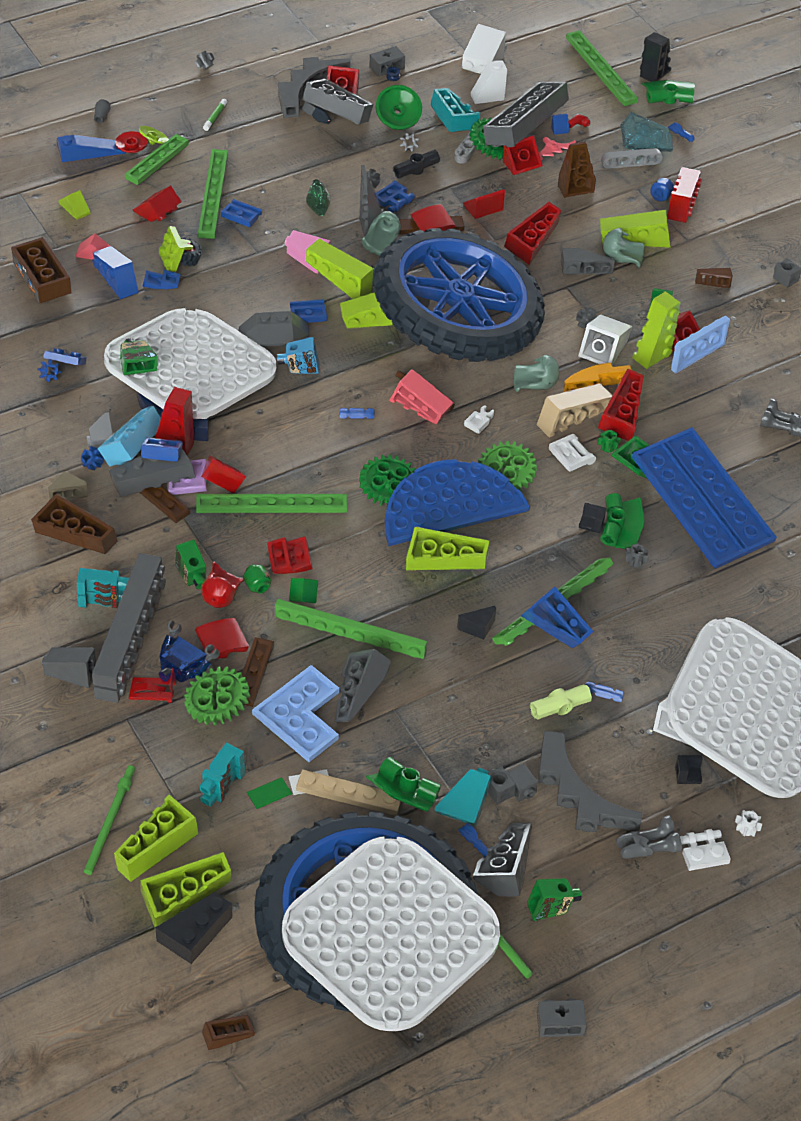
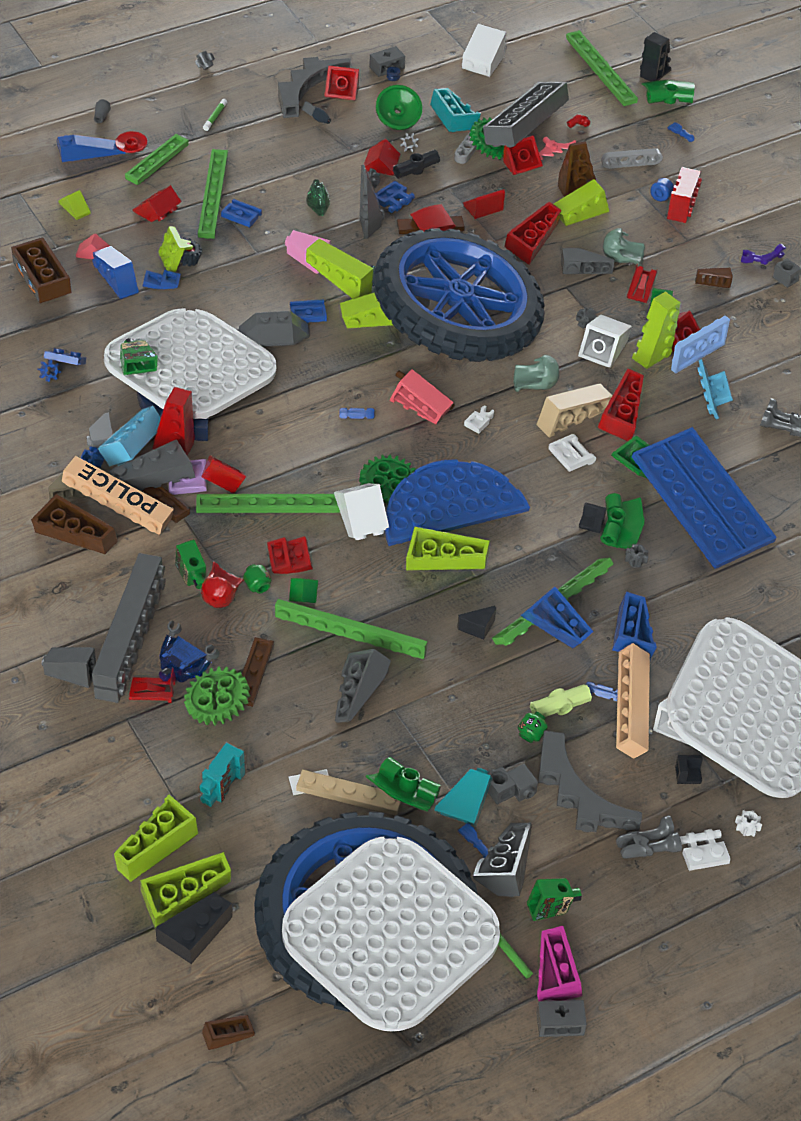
teal hips [77,568,129,608] -> none
bright green bar [84,765,135,875] -> none
lime dish [139,126,169,145] -> none
blue slope [141,438,183,462] -> none
red slope [195,618,249,659] -> none
green sticker [246,777,292,809] -> none
light blue plate [252,665,339,762] -> none
dark azure torso [277,337,319,374] -> none
wedge [302,79,373,124] -> none
sand green piece [362,211,401,257] -> none
white slope [471,60,507,104] -> none
bright green gear [478,441,537,492] -> none
blue slope [551,113,569,135] -> none
light orange slope [563,362,631,392] -> none
green gear [597,430,621,452] -> none
lime wedge [600,210,671,248] -> none
clear light blue slope [620,112,673,152] -> none
none -> light nougat brick [62,456,174,535]
none -> white slope [334,483,389,540]
none -> red slope [364,138,401,176]
none -> green head [518,712,548,743]
none -> dark pink wedge [537,926,583,1001]
none -> lime wedge [553,179,610,226]
none -> blue wedge [612,592,657,660]
none -> light nougat brick [616,643,650,759]
none -> red piece [627,264,657,303]
none -> medium azure bracket [697,359,733,419]
none -> dark purple piece [741,244,786,265]

